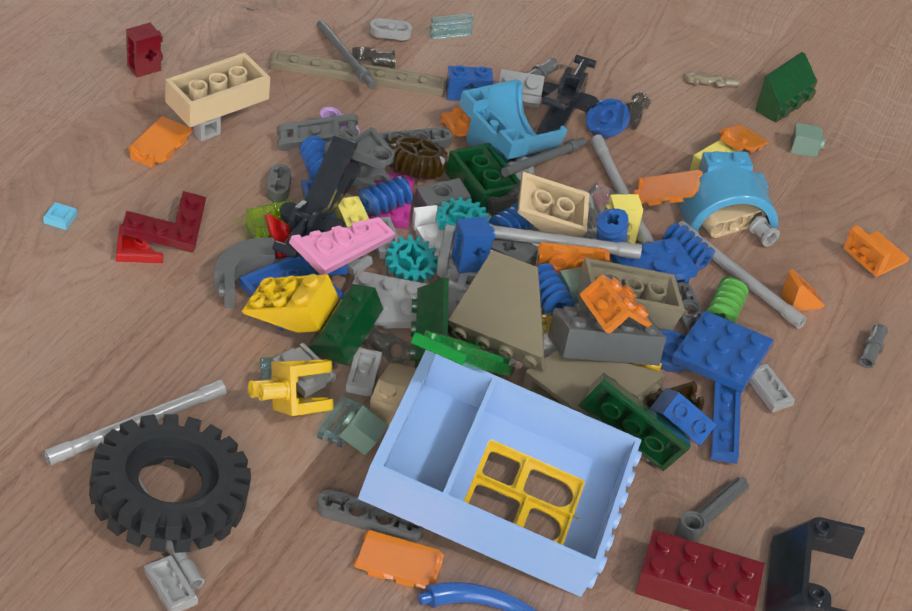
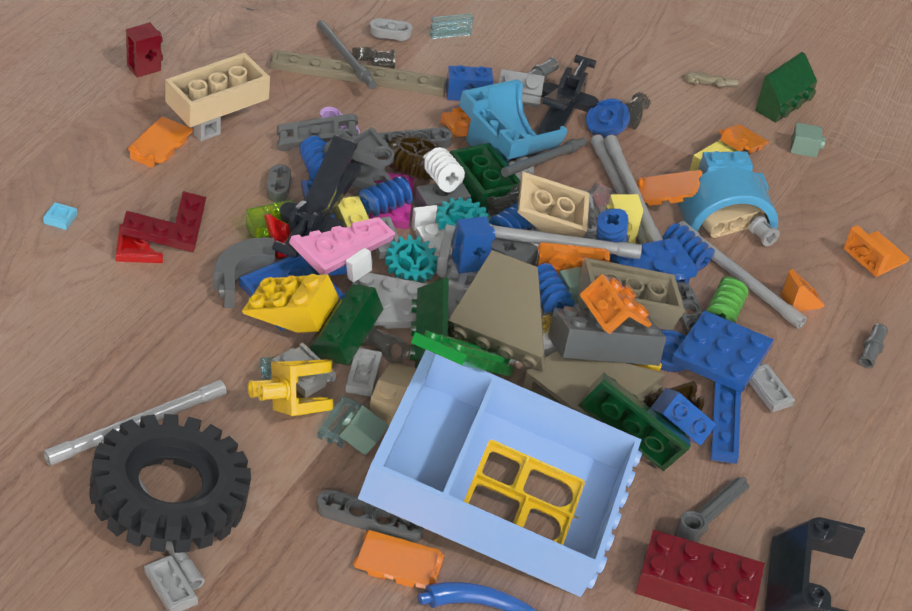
none -> white tile [346,248,372,283]
none -> white piece [423,147,465,193]
none -> light grey piece [604,135,663,243]

